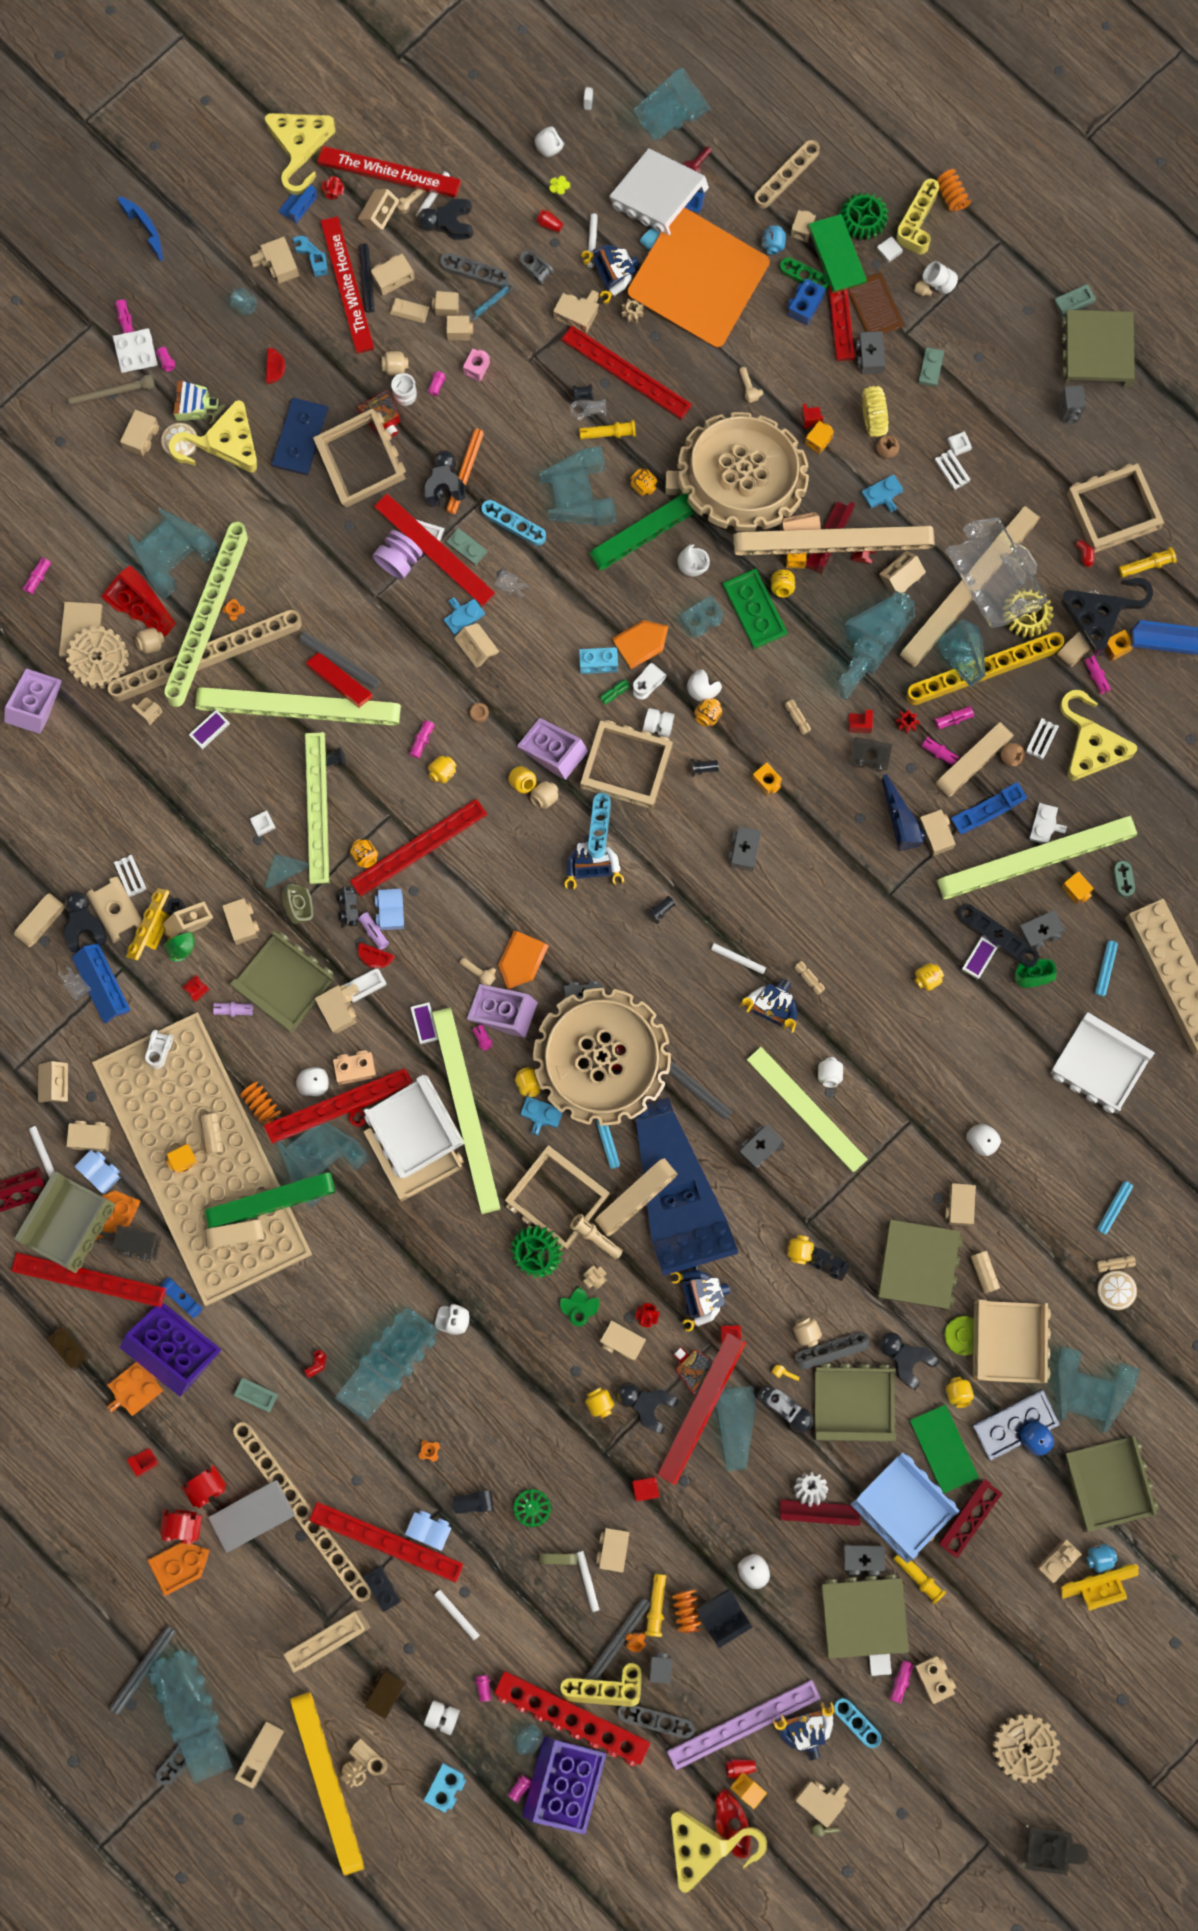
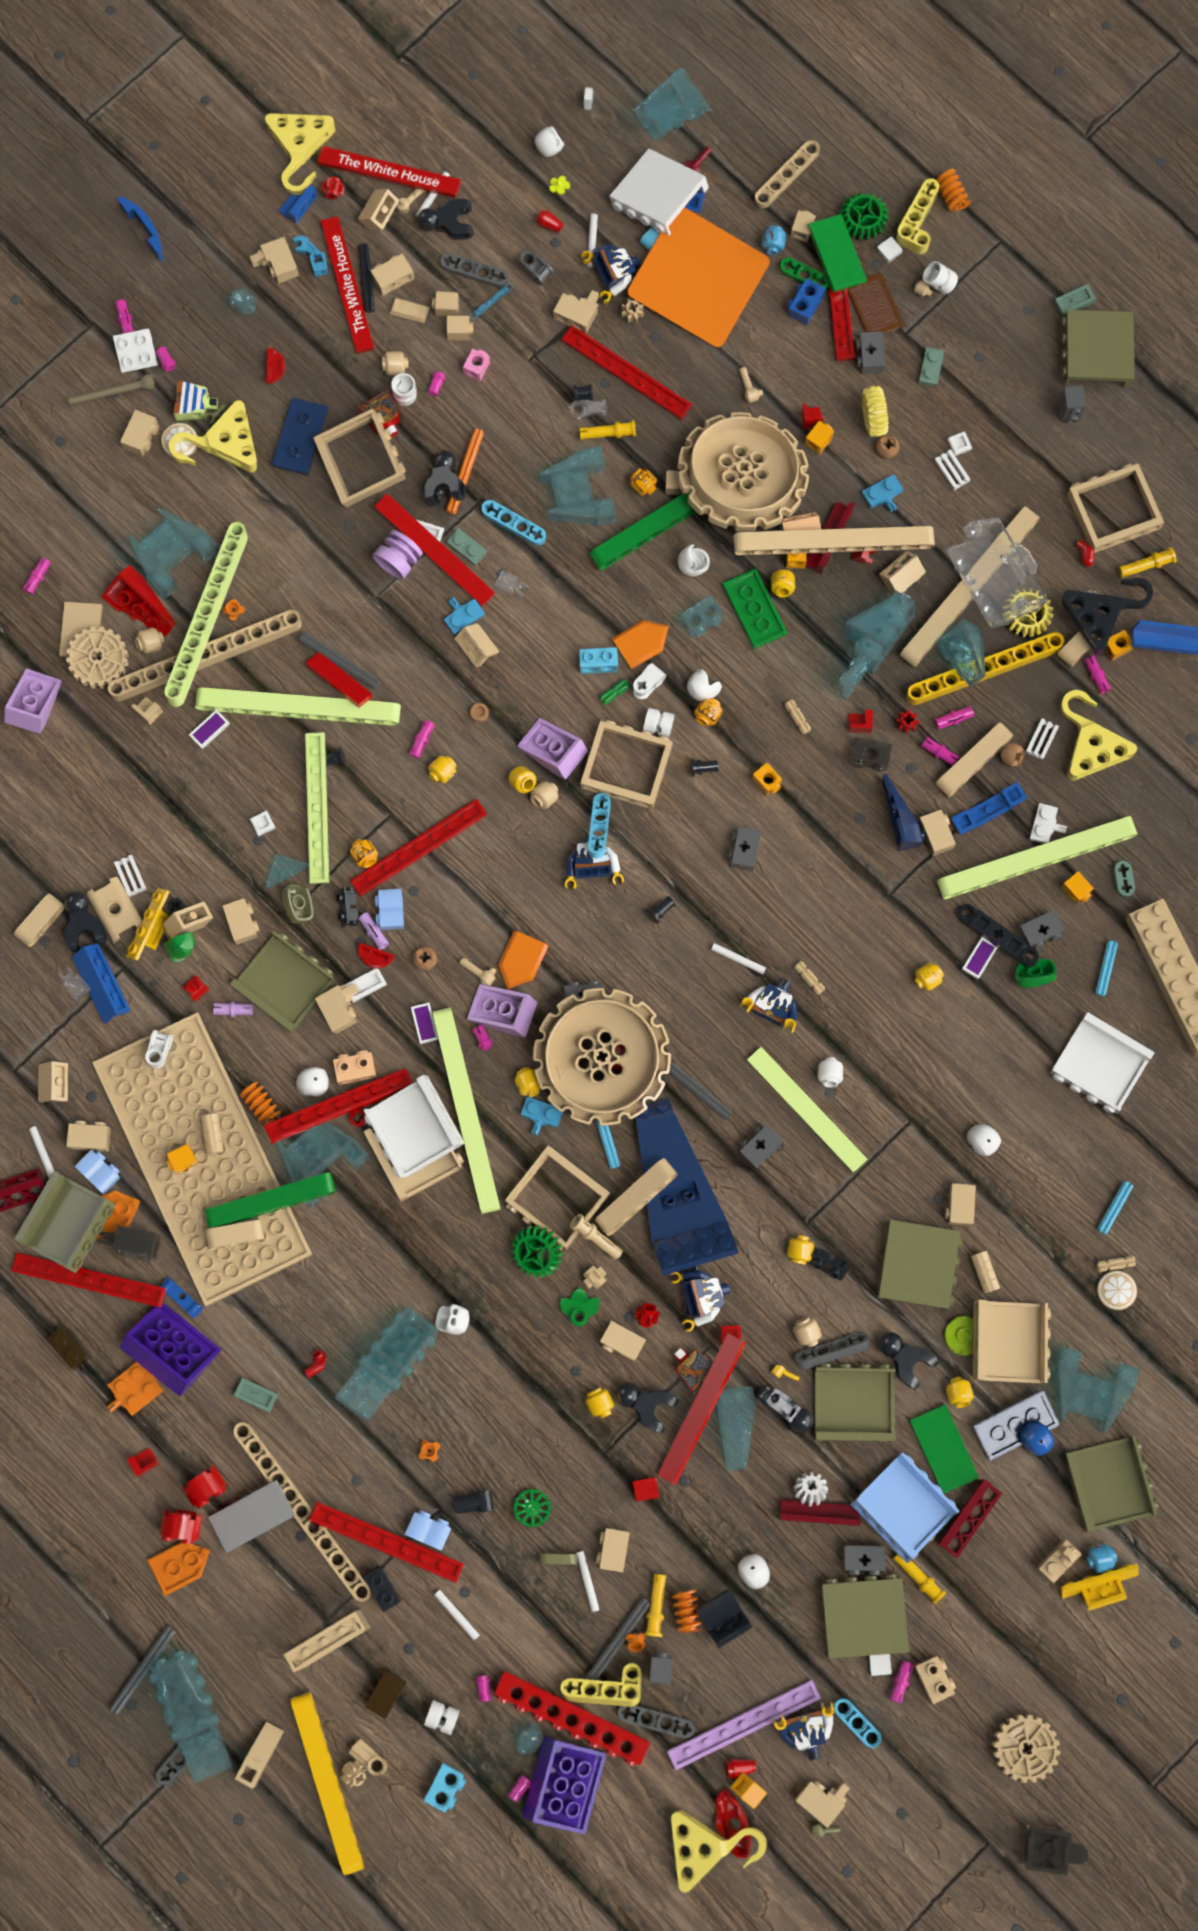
none -> medium nougat piece [413,947,437,971]

